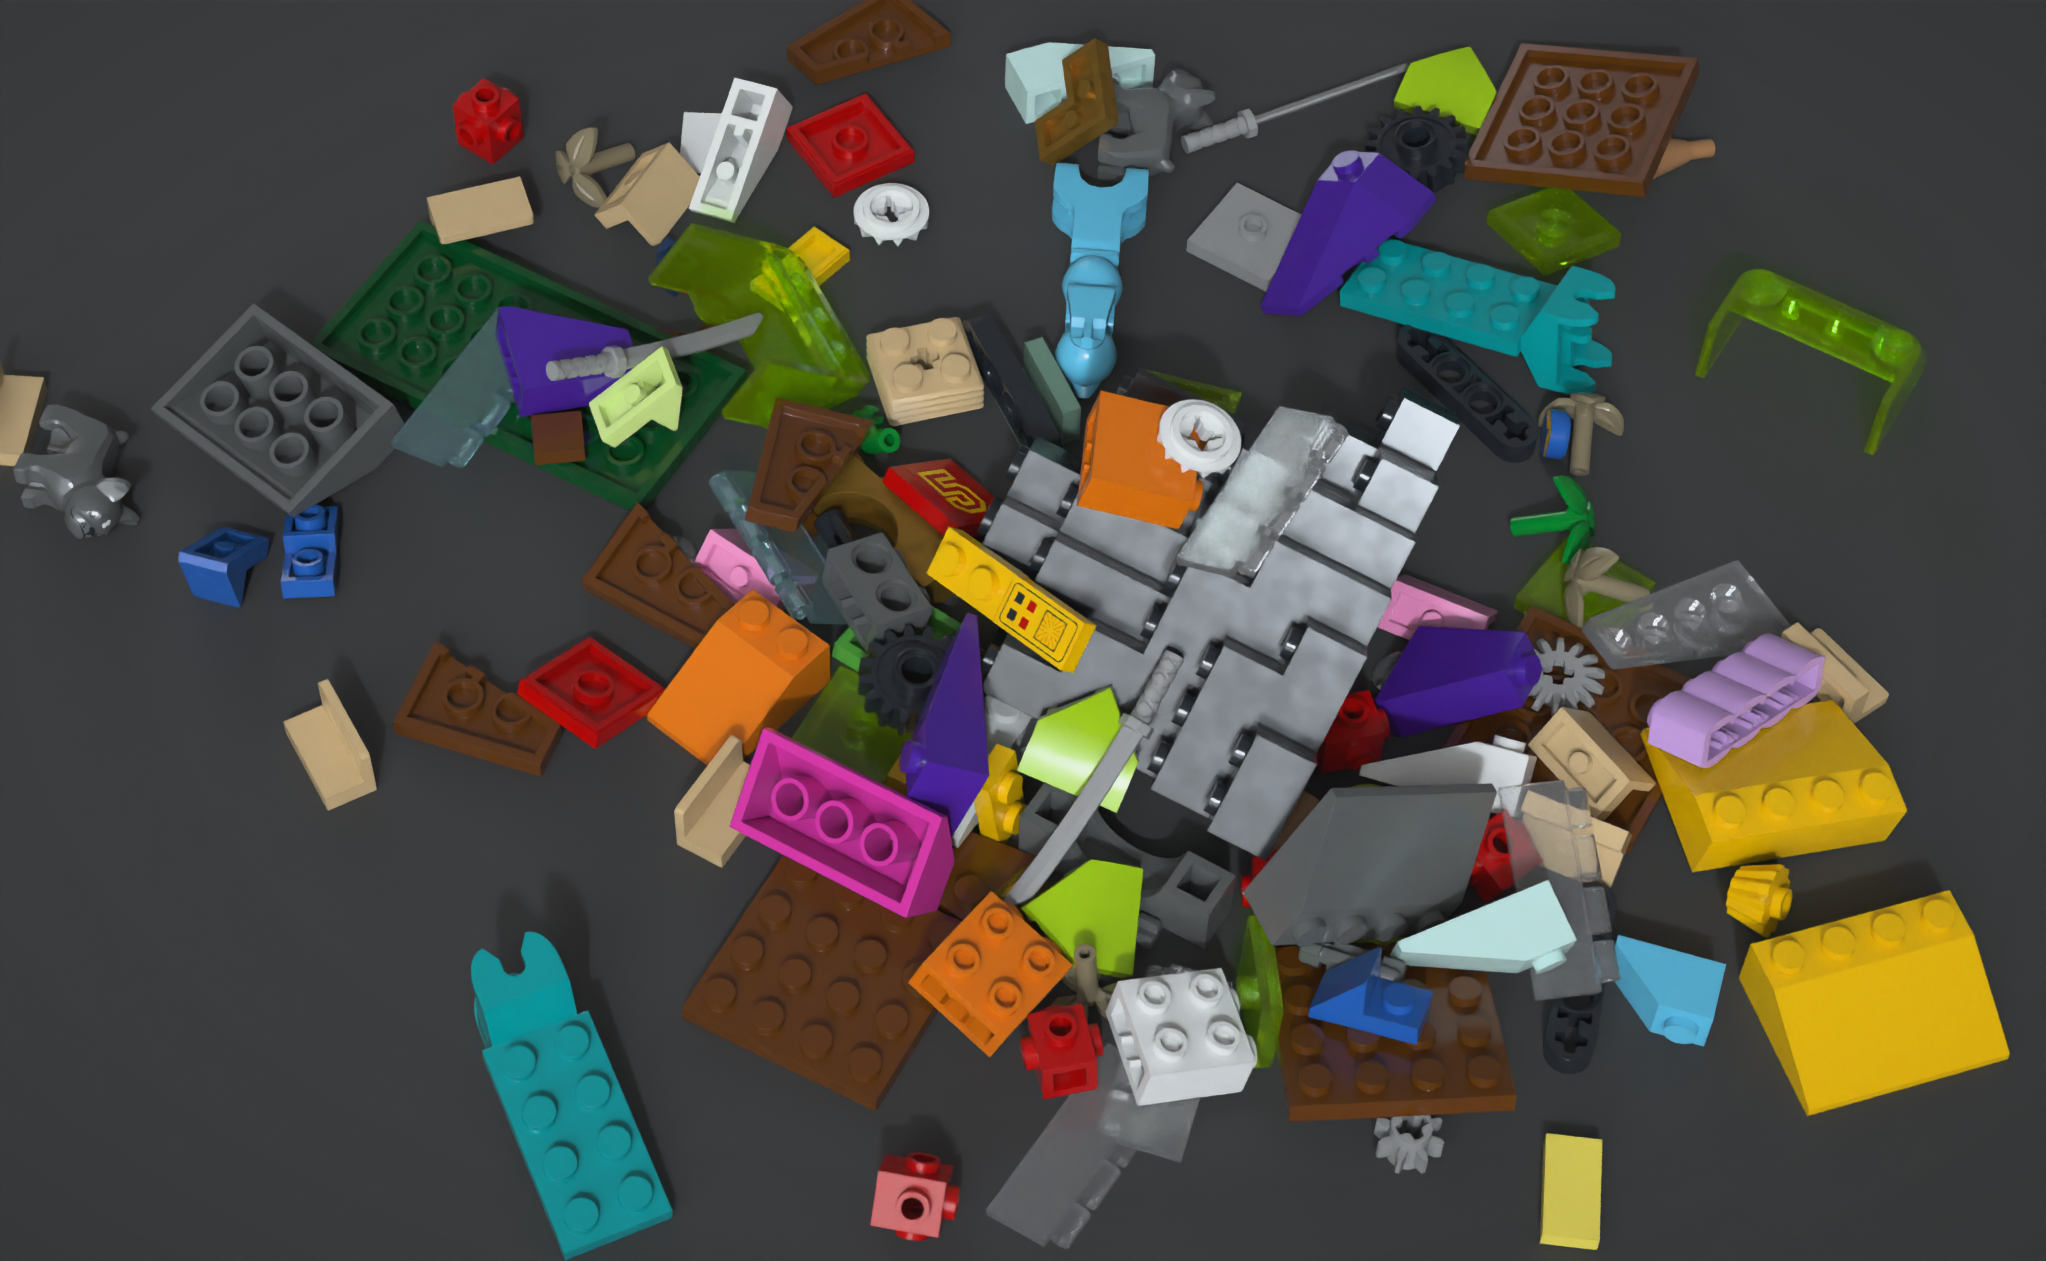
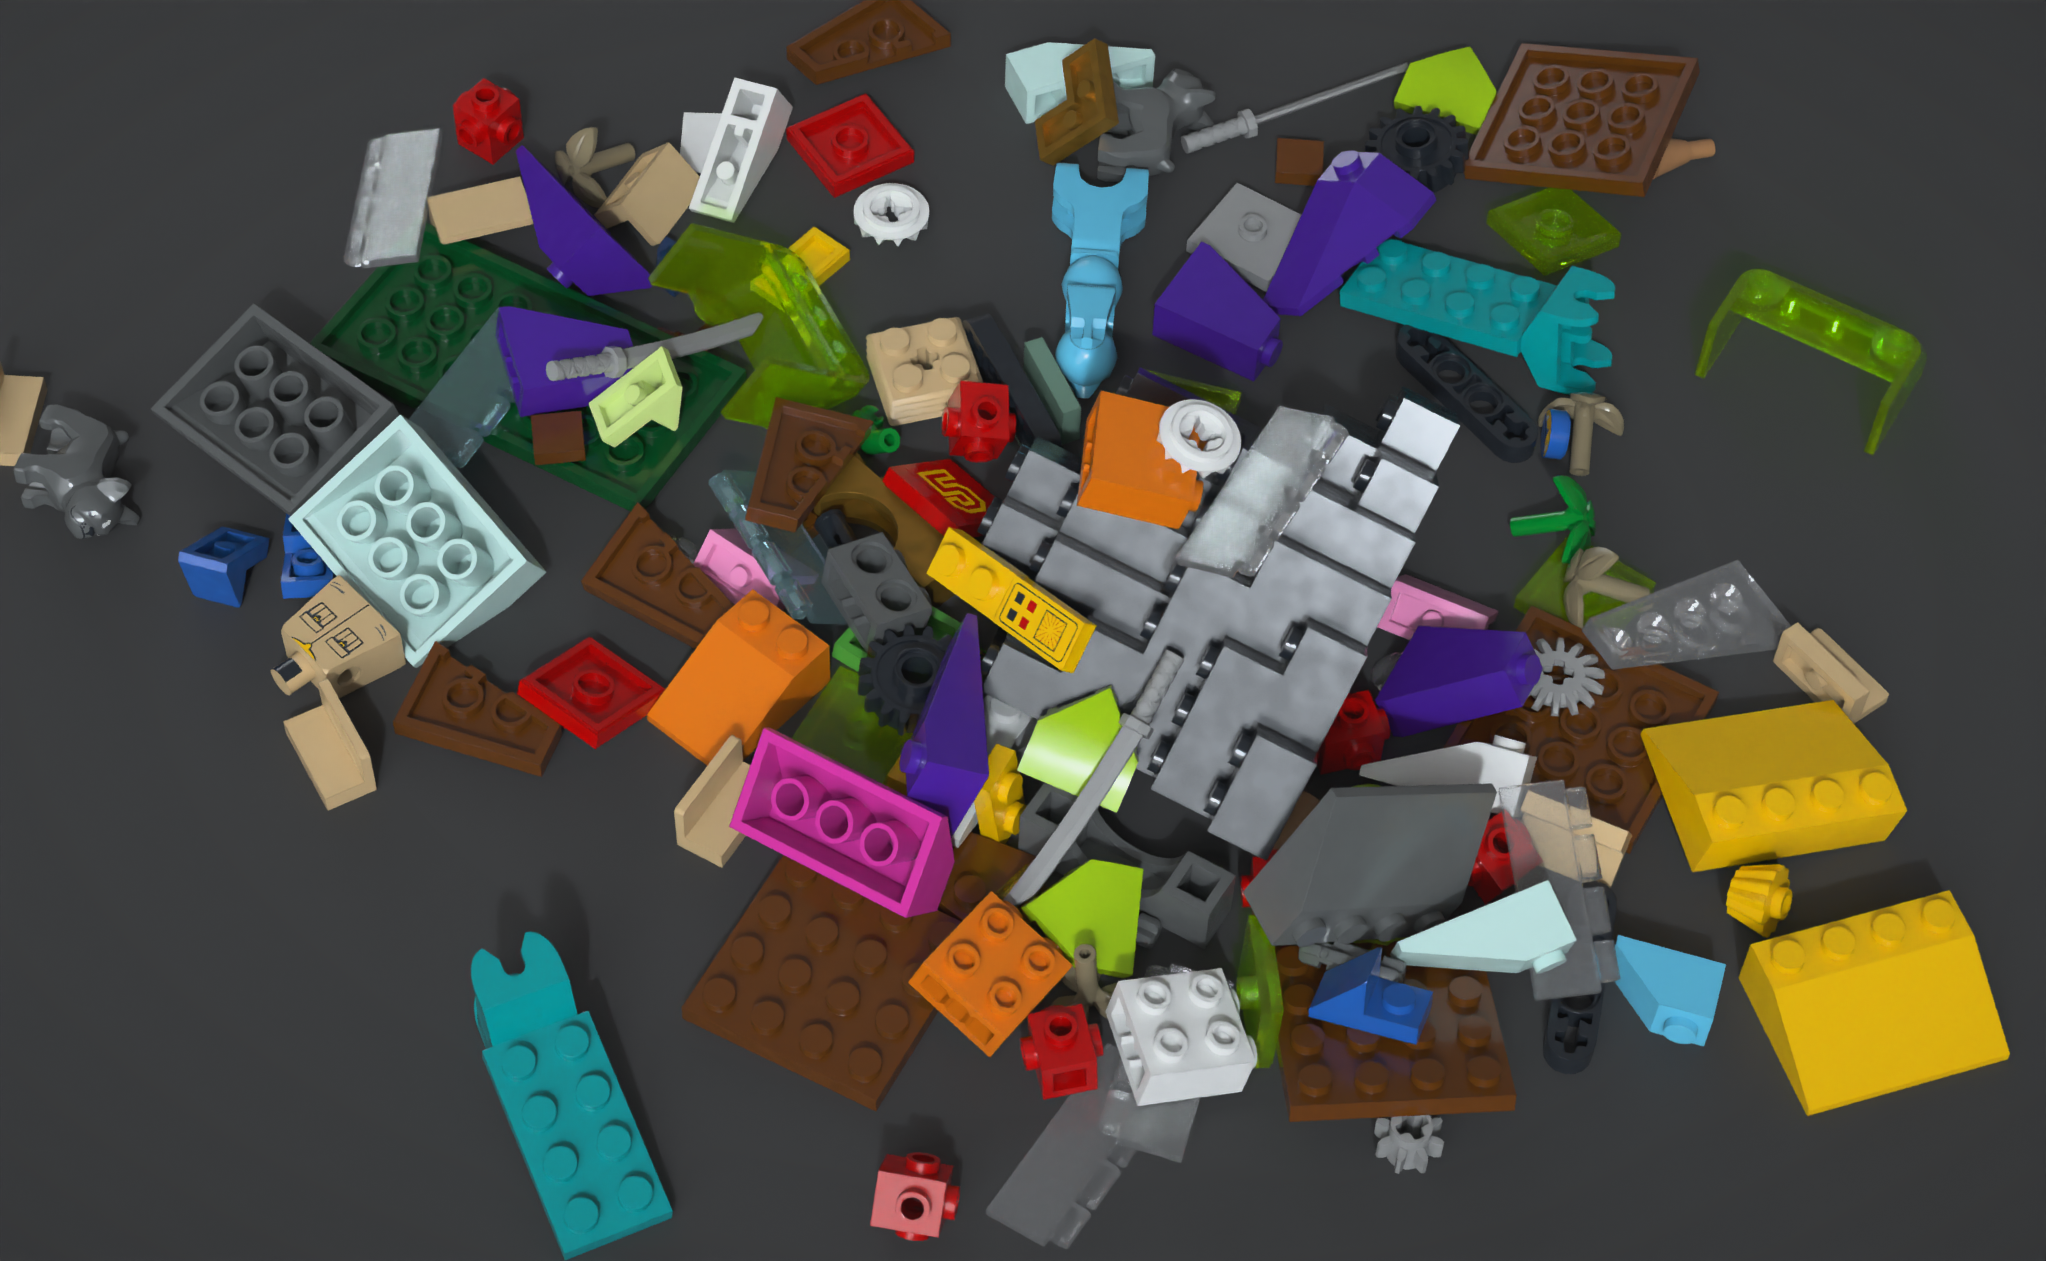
tan panel [1528,707,1656,820] -> none
light yellow tile [1540,1133,1602,1250] -> none
lavender brick [1647,633,1825,768] -> none
none -> tan torso [271,575,406,698]
none -> light aqua slope [288,415,546,668]
none -> clear windscreen [344,128,442,268]
none -> dark purple wedge [516,145,657,296]
none -> red brick [941,381,1016,463]
none -> dark purple slope [1152,241,1283,382]
none -> reddish brown tile [1275,138,1324,186]

